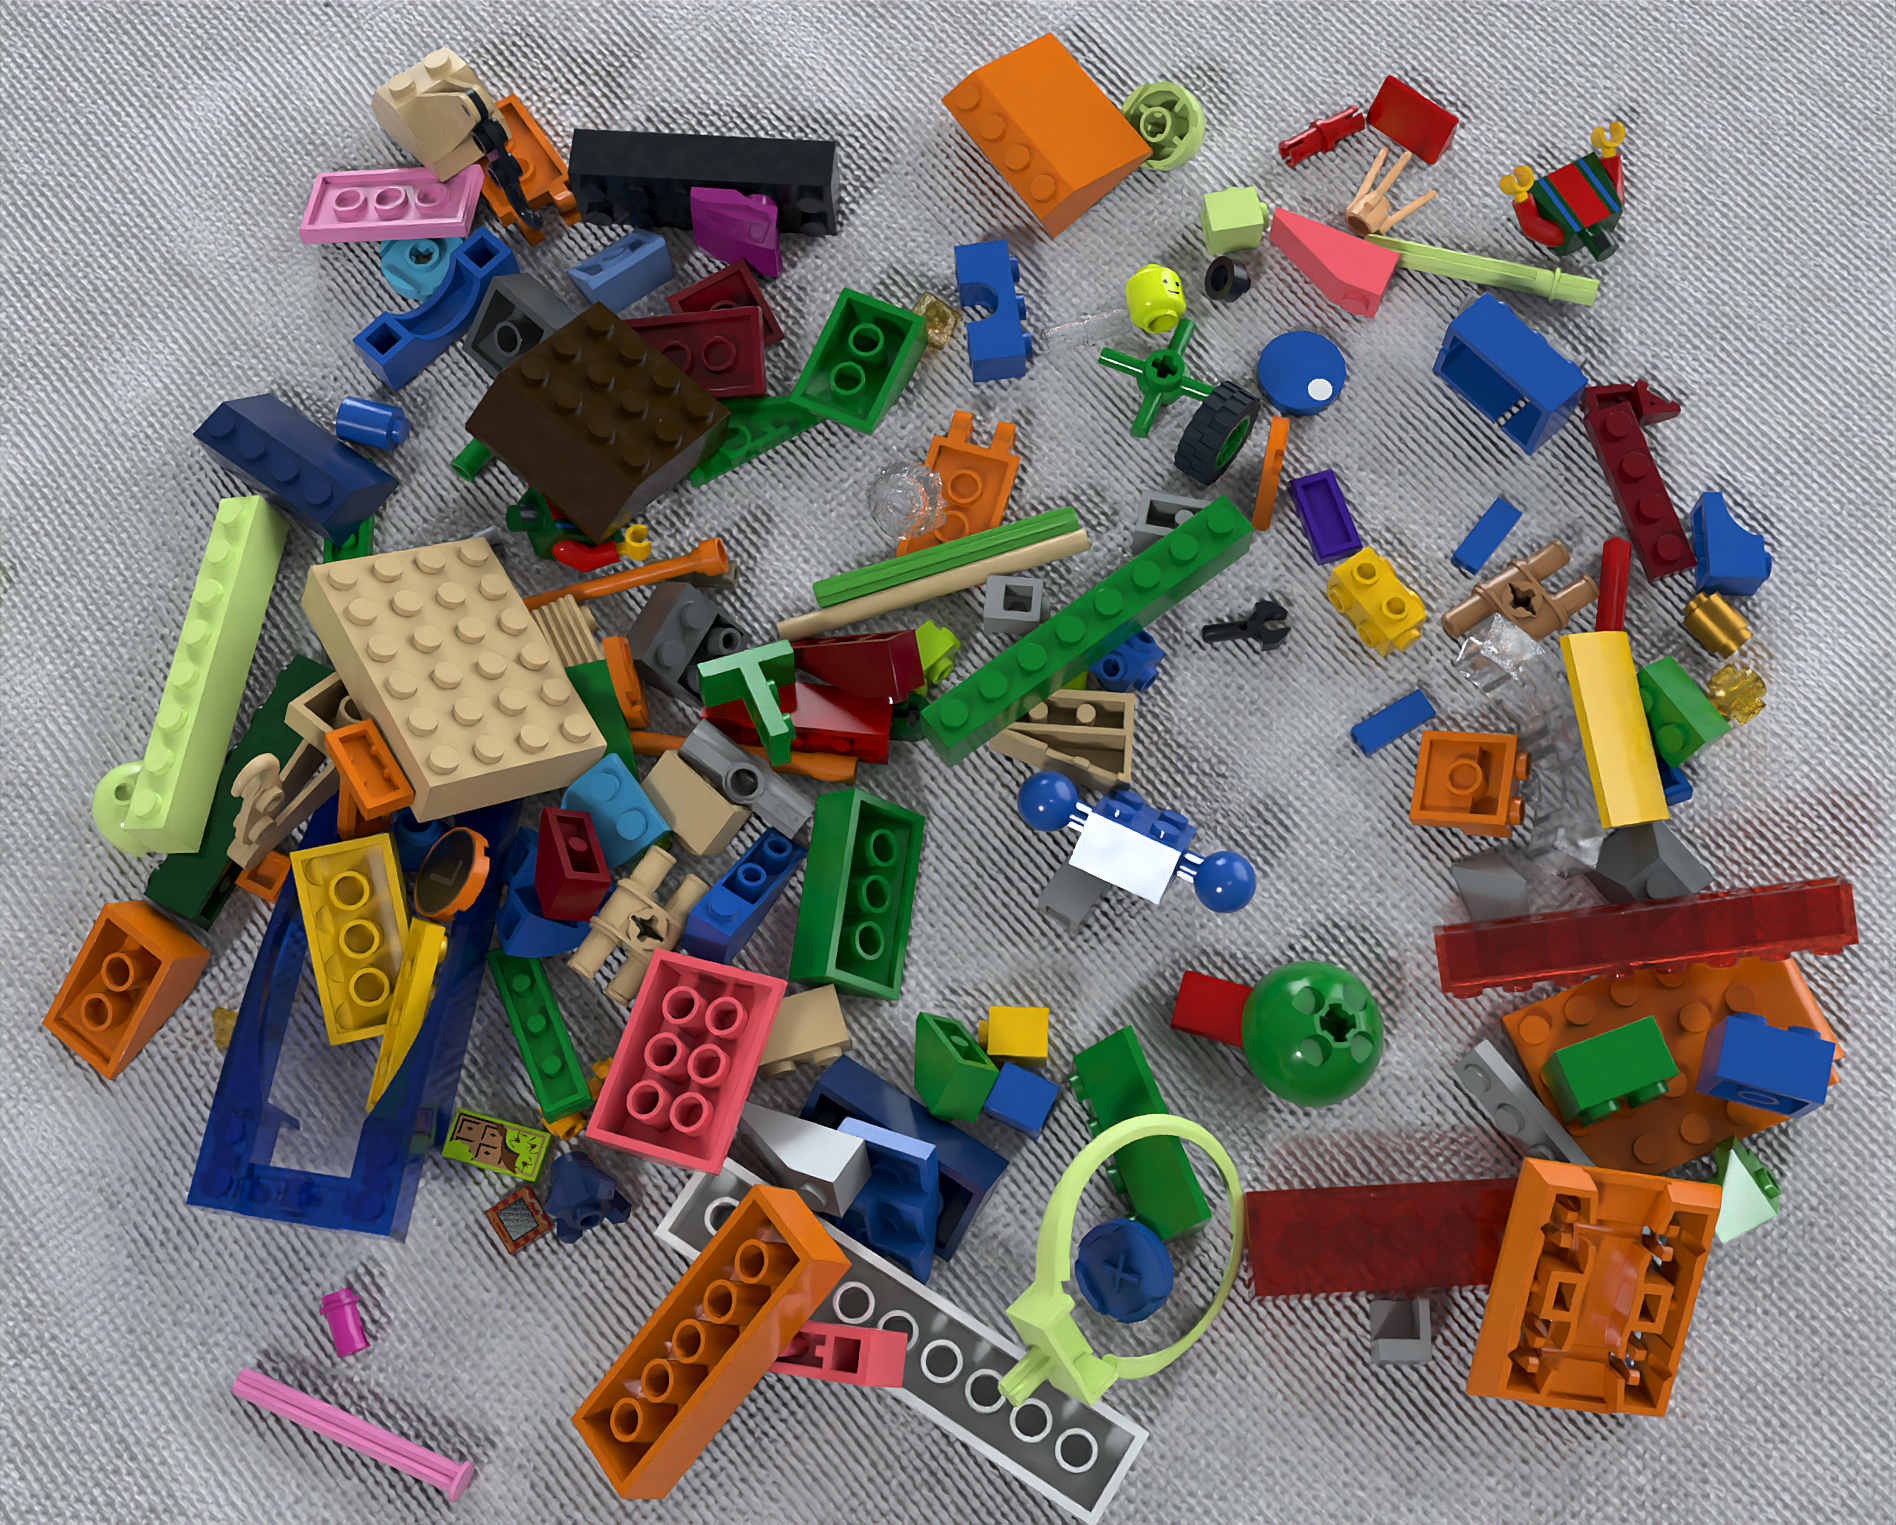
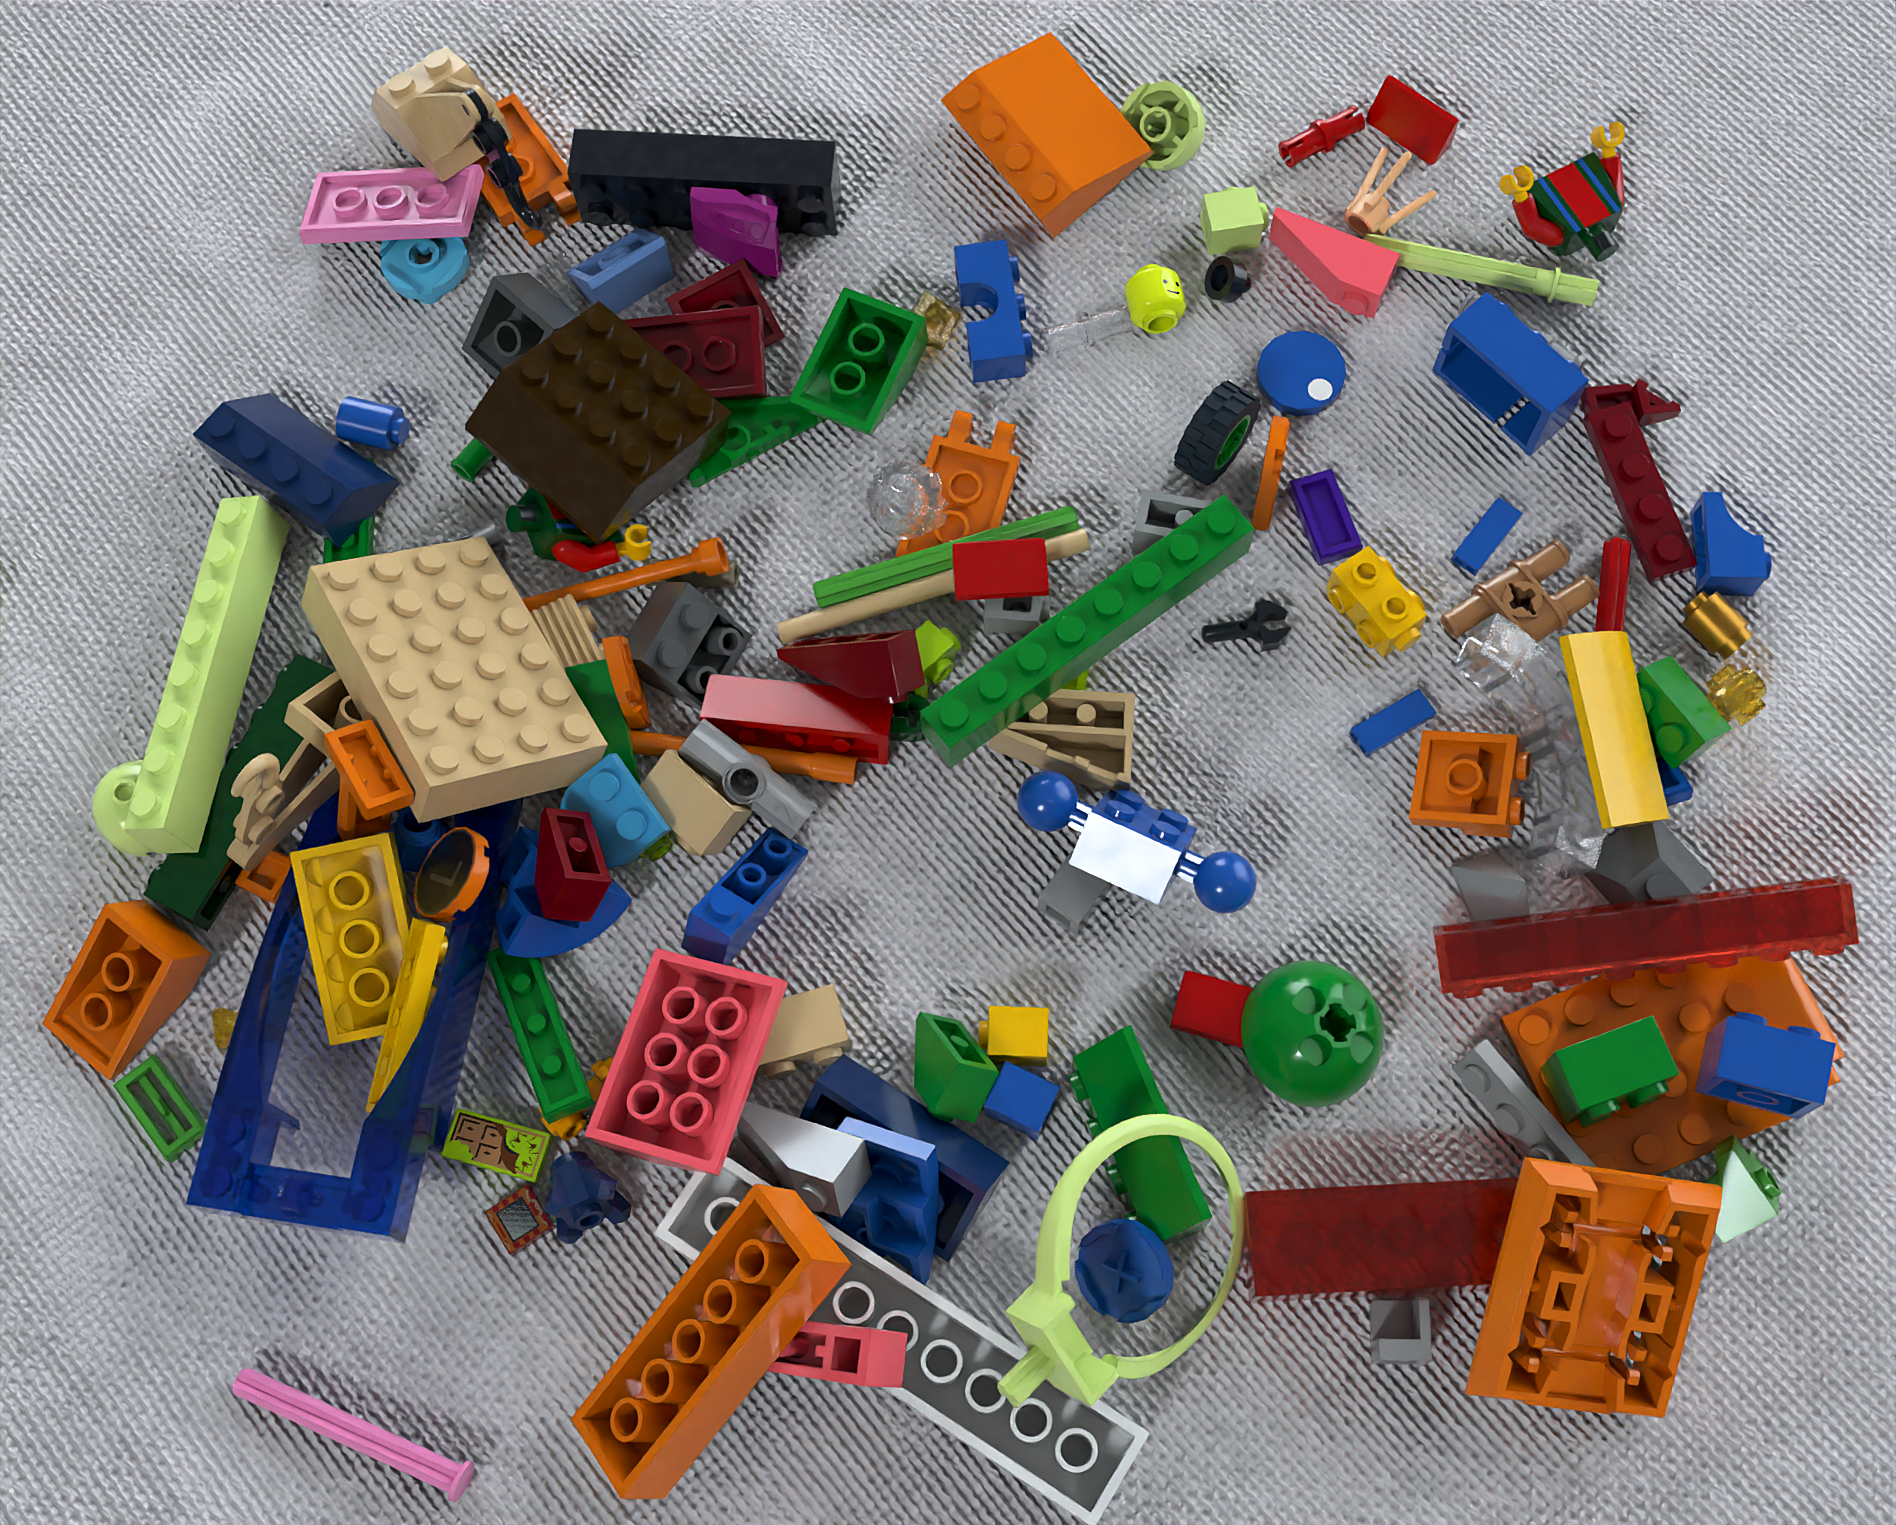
dark pink pin [319,1288,370,1358] -> none
blue arch [352,225,521,392] -> none
tan pin [566,845,711,1008] -> none
green bracket [697,639,796,767] -> none
green slope [788,788,925,1001] -> none
blue brick [1088,629,1166,693] -> none
green bar [1098,318,1215,438] -> none
none -> bright green tile [113,1054,213,1163]
none -> red slope [952,538,1049,601]

